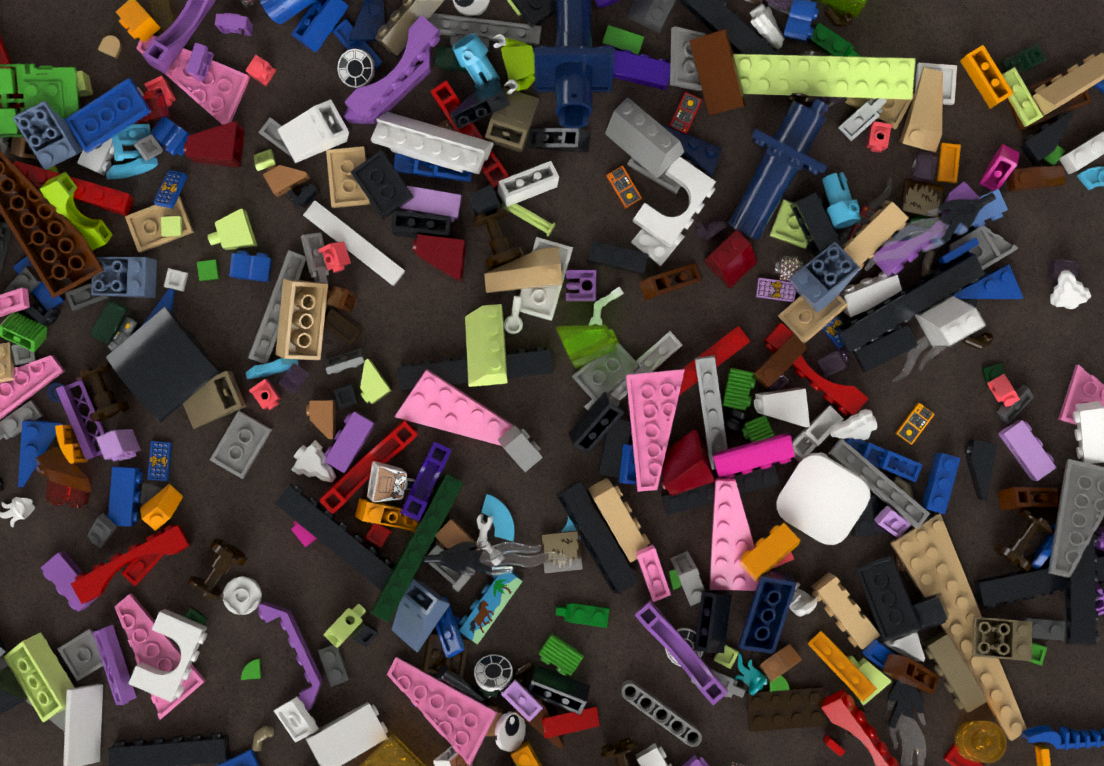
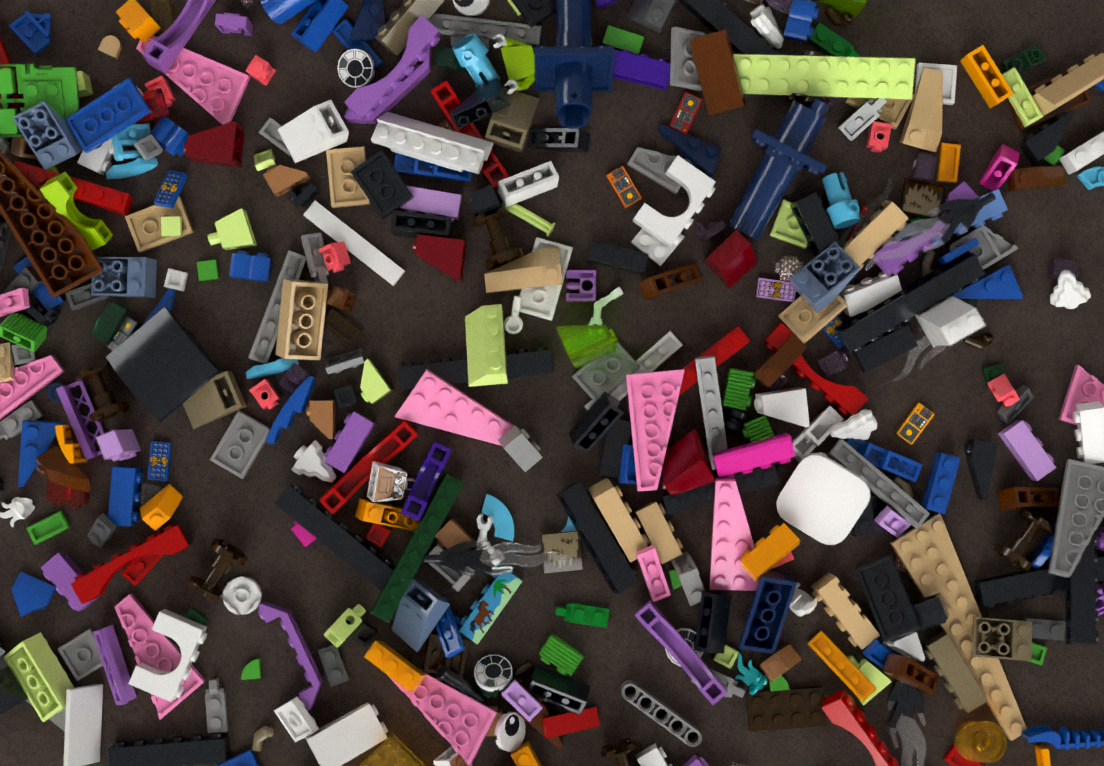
medium lavender brick [186,43,214,82] -> none
light grey slope [605,97,684,179] -> none
red tile [823,735,846,756] -> none
none -> blue slope [9,11,51,56]
none -> blue slope [11,572,56,617]
none -> bright green tile [26,510,71,545]
none -> light grey hinge [205,678,228,733]
none -> blue slope [266,376,317,445]
none -> light orange brick [364,640,426,692]
none -> tan brick [635,501,683,564]

